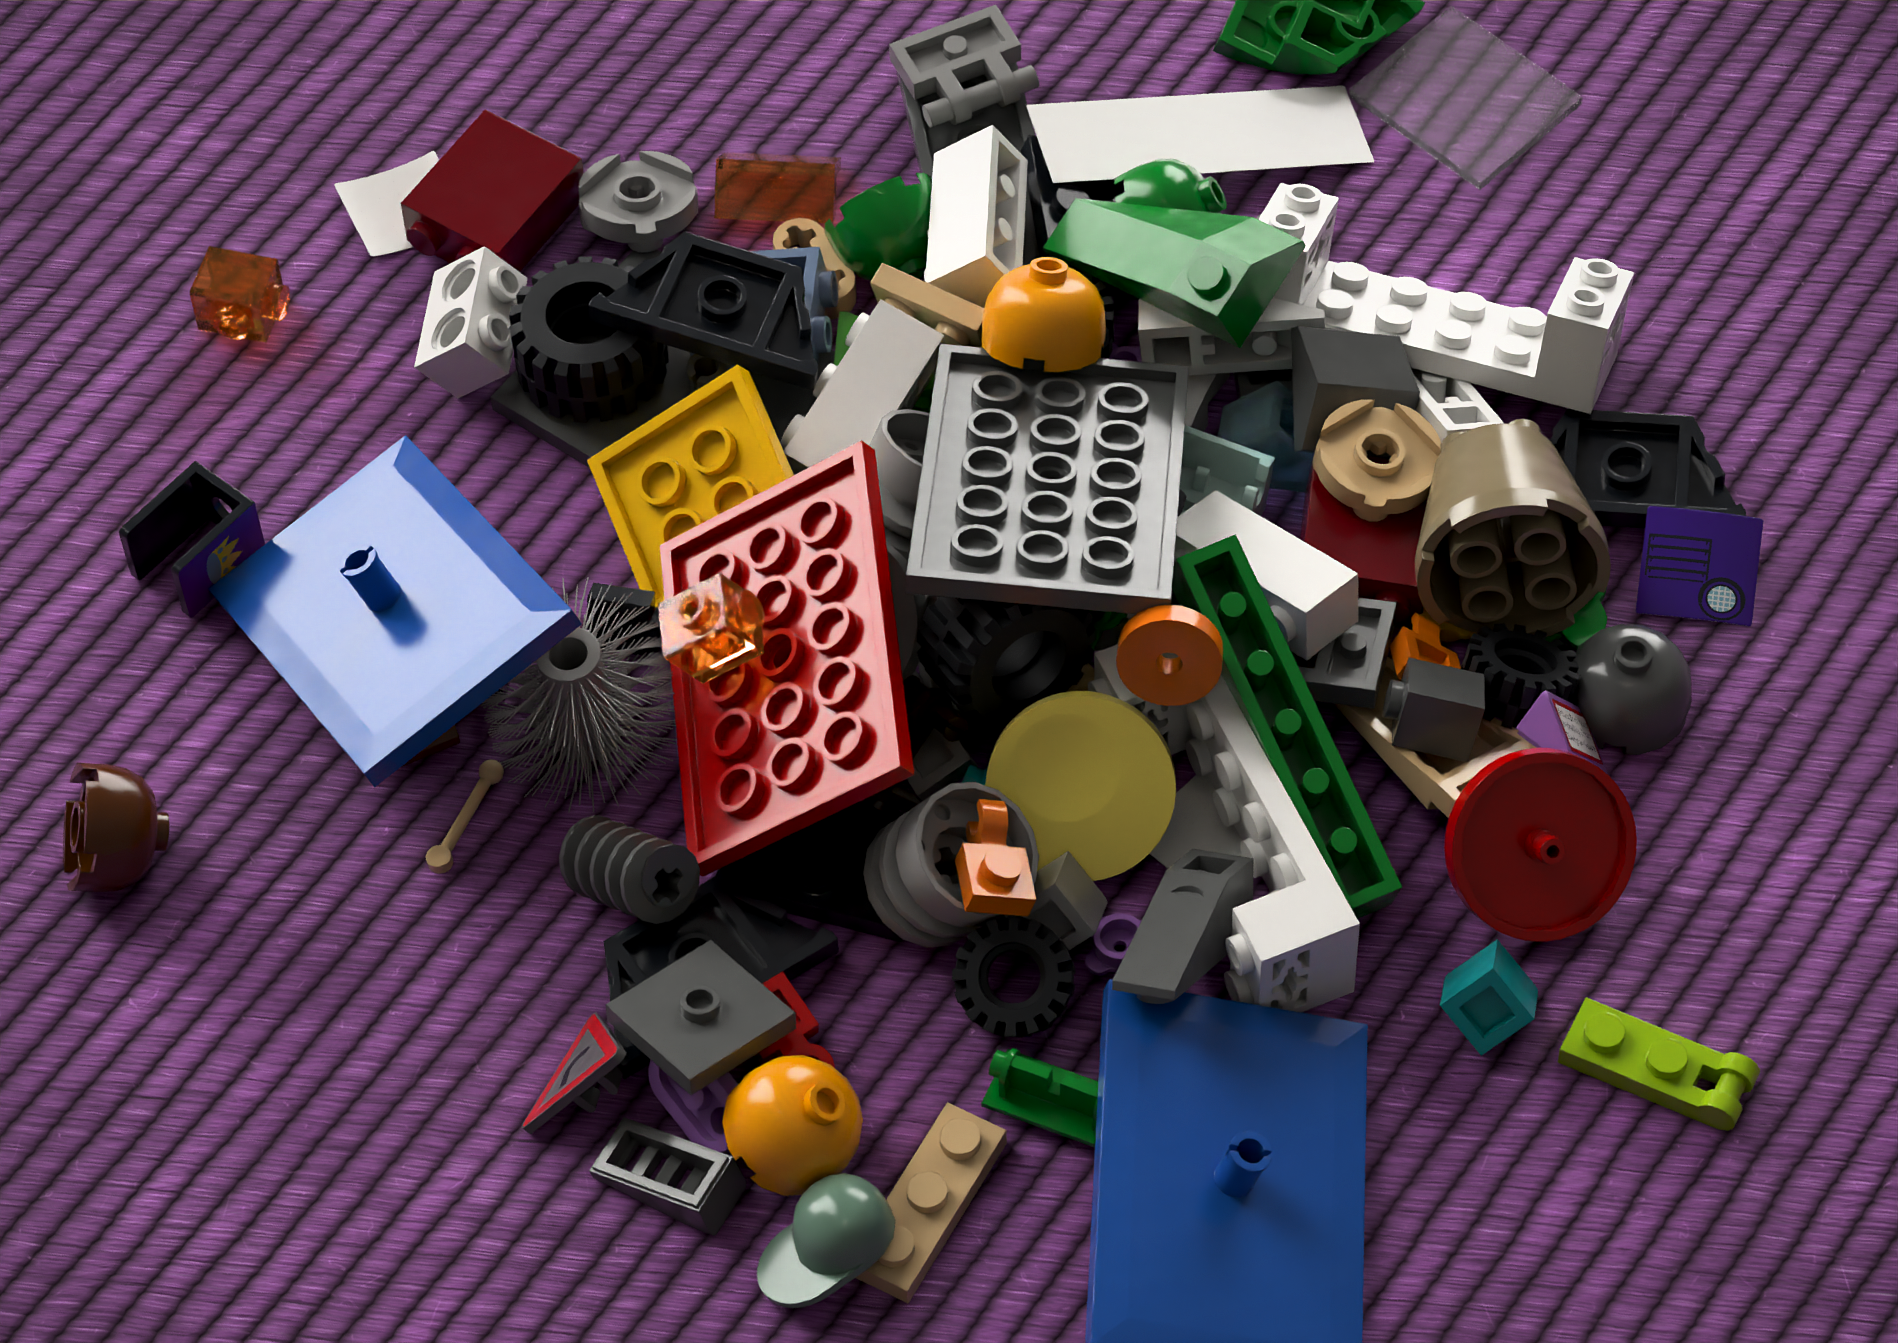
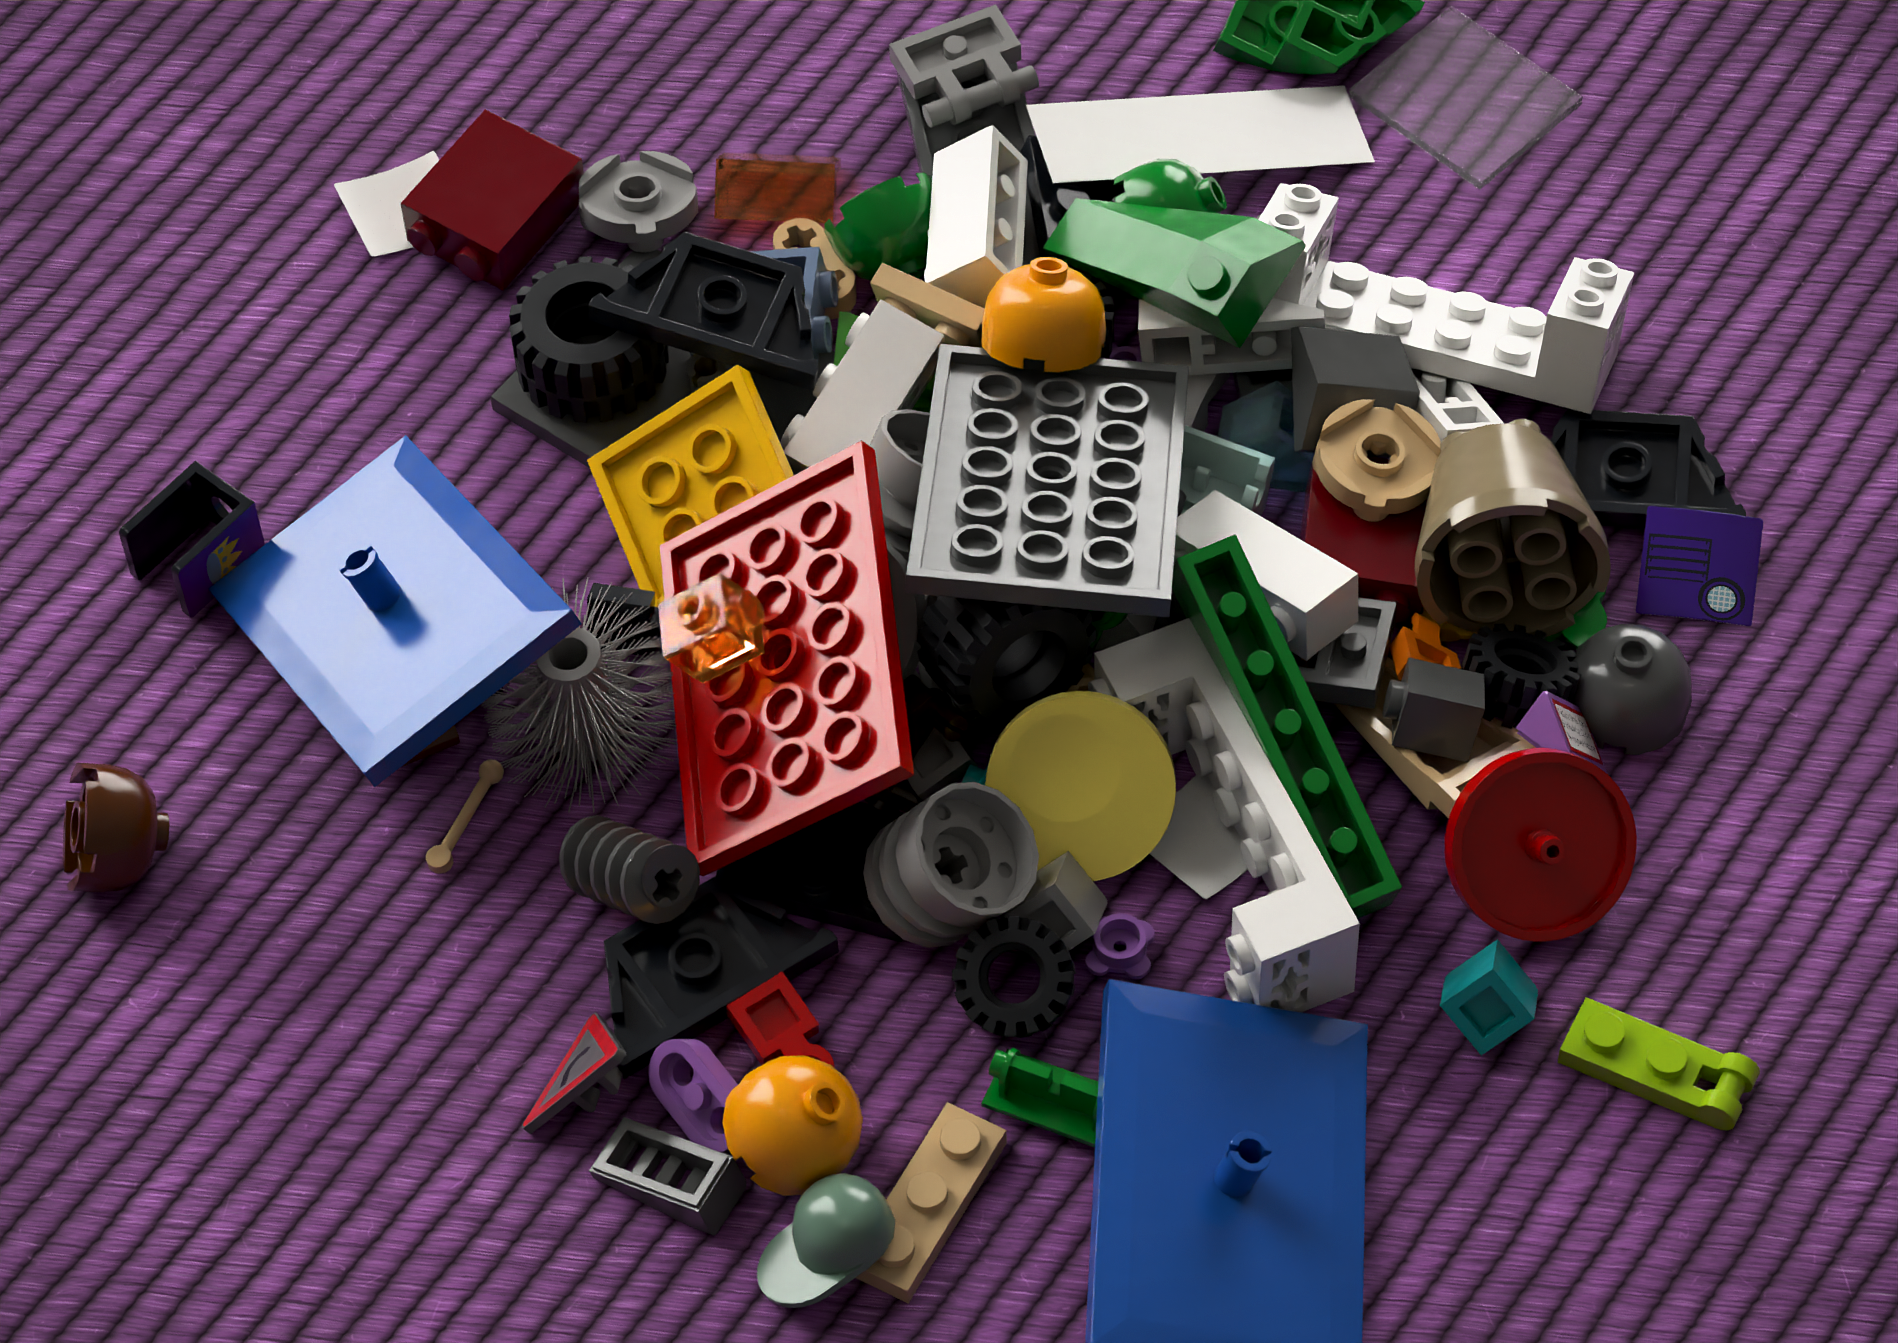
clear orange brick [189,246,290,343] -> none
white brick [414,246,528,398] -> none
dark grey plate [606,940,796,1095] -> none
orange plate [955,799,1037,916] -> none
dark grey slope [1112,849,1254,1004] -> none
orange piece [1116,605,1223,706] -> none

